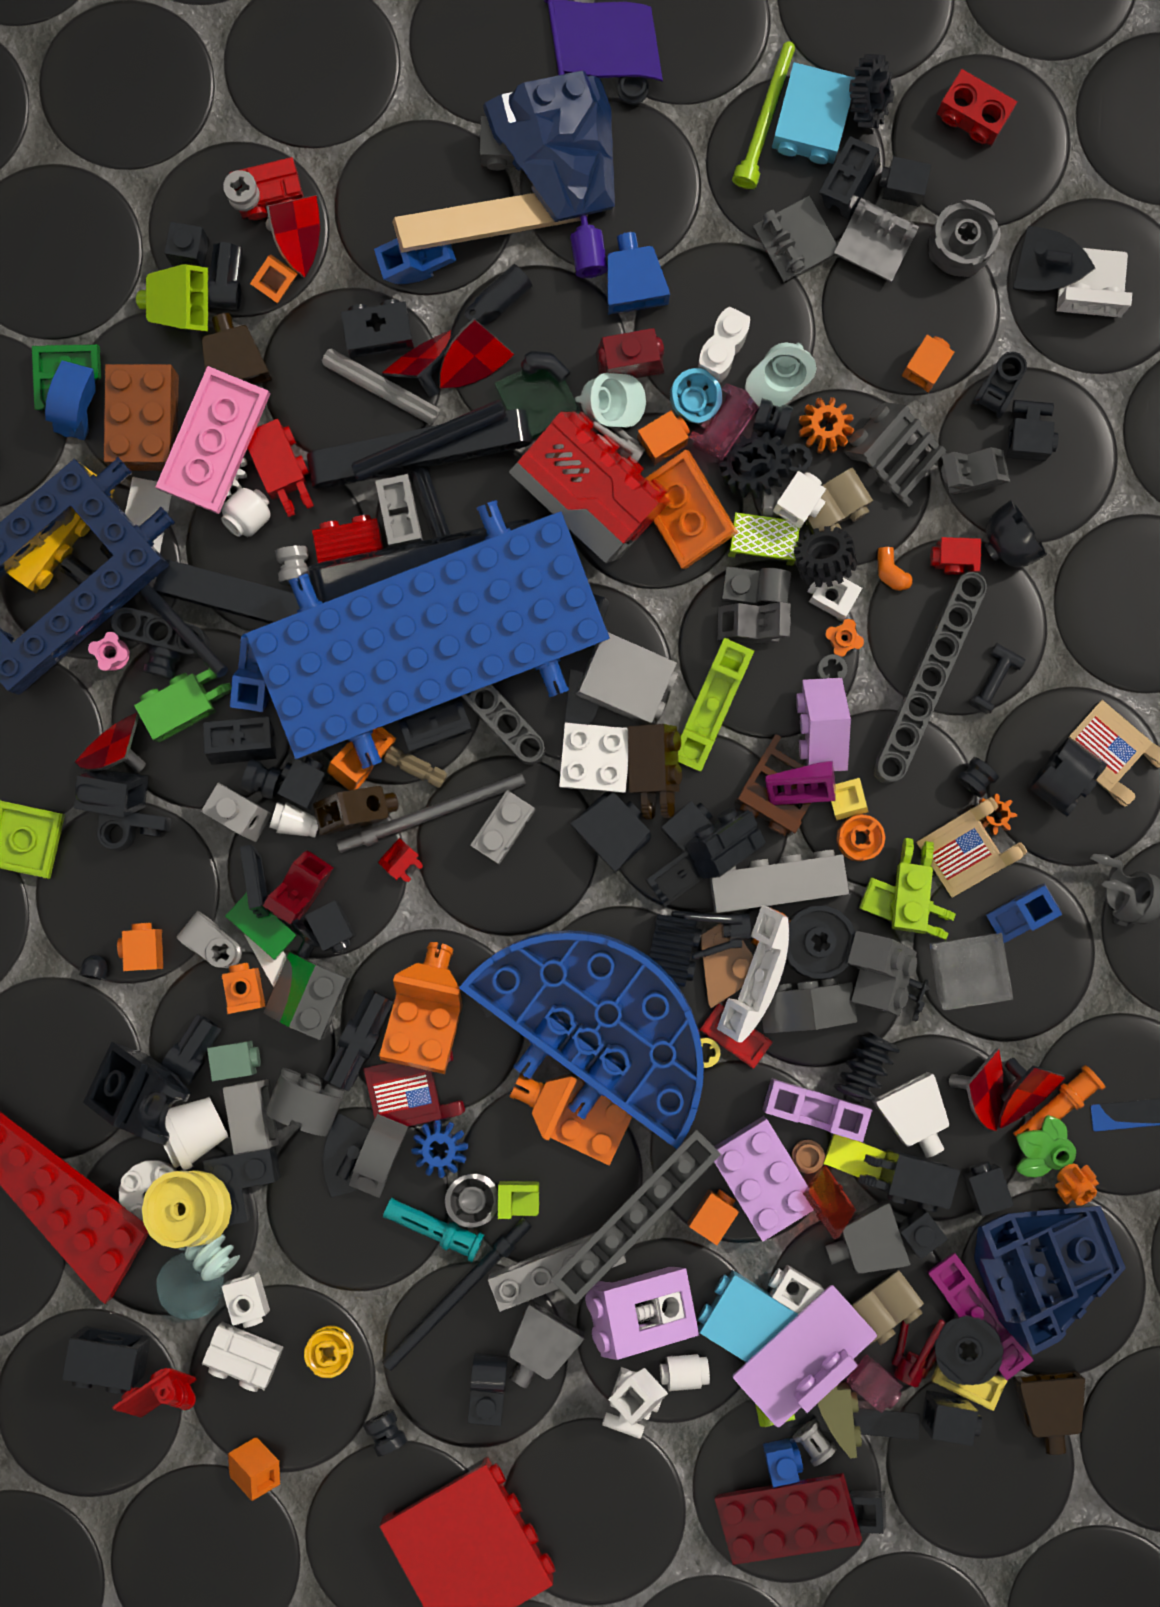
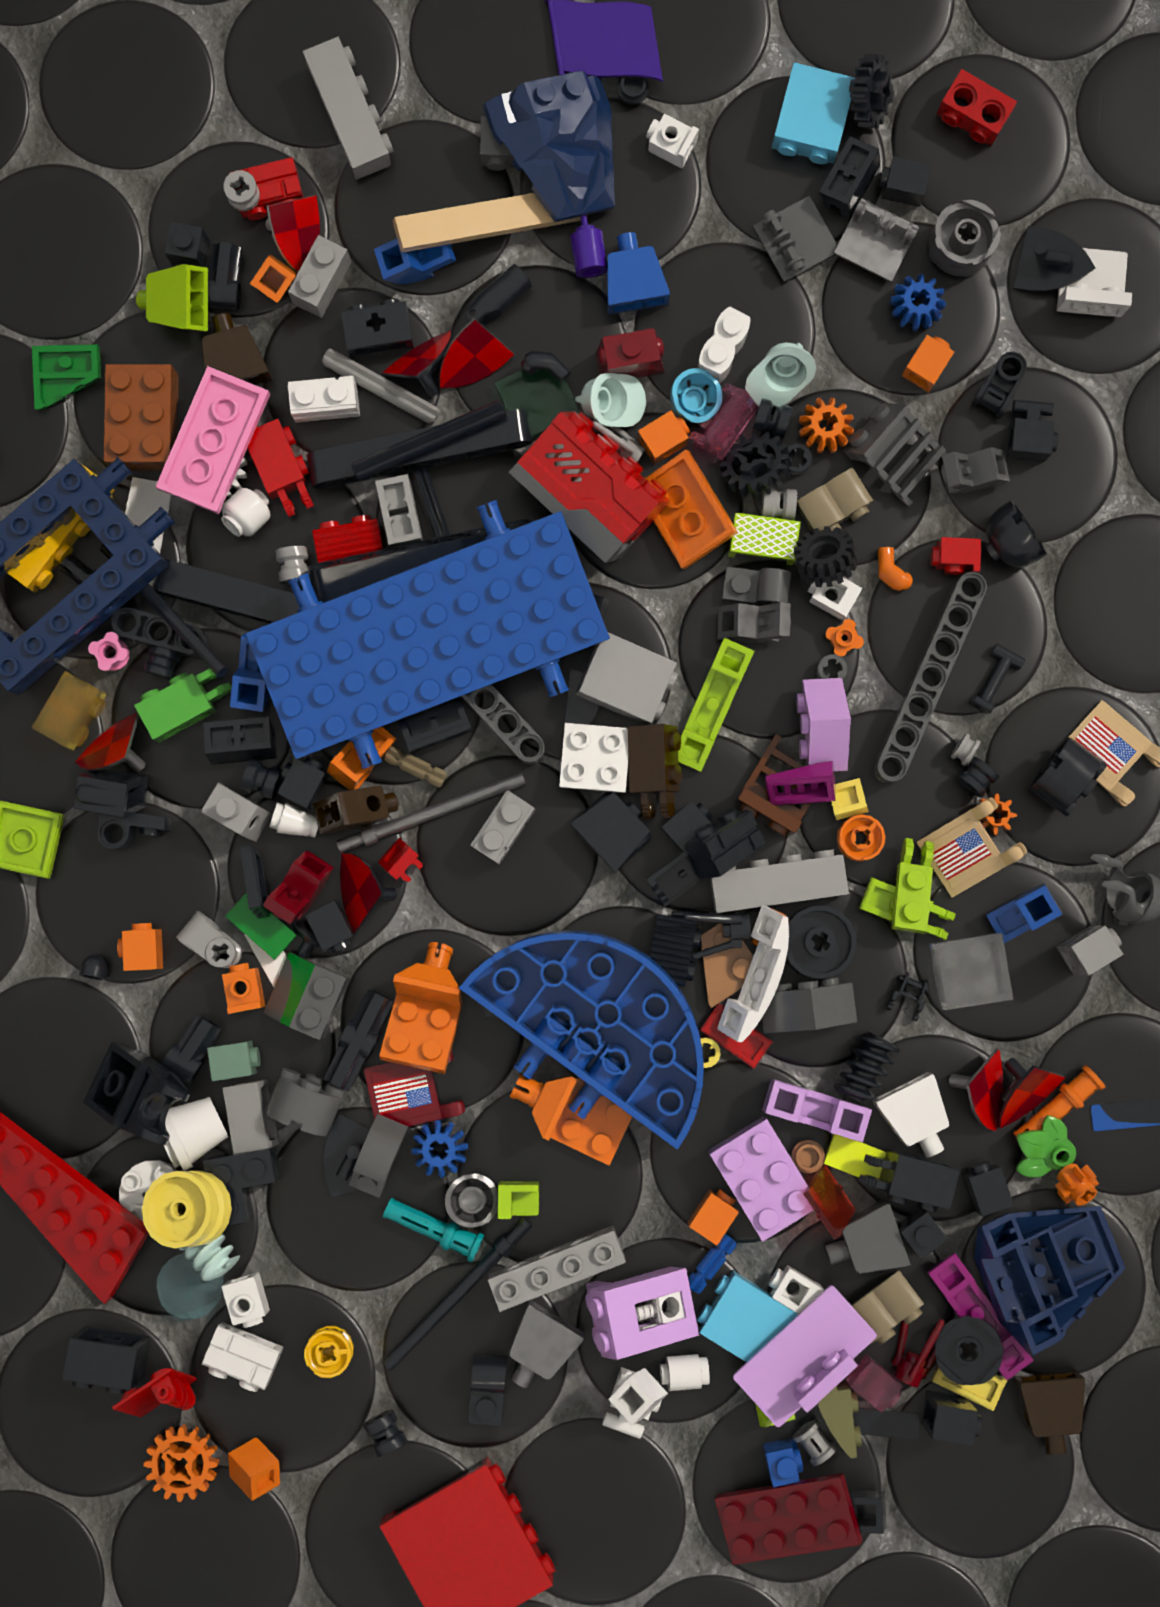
blue brick [45,360,96,440] -> none
dark grey brick [551,1130,721,1305] -> none
lime piece [732,41,795,189] -> none
white brick [773,471,826,529] -> none
dark grey brick [847,931,917,1016] -> none
none -> clear yellow brick [32,671,107,750]
none -> orange gear [144,1424,220,1502]
none -> light grey brick [288,235,351,318]
none -> white brick [288,376,360,423]
none -> light grey brick [302,37,394,180]
none -> shield [340,853,397,934]
none -> white brick [646,114,699,169]
none -> blue axle [688,1233,737,1294]
none -> blue gear [890,274,946,332]
none -> light grey bush [950,733,981,766]
none -> light grey brick [1056,925,1124,976]

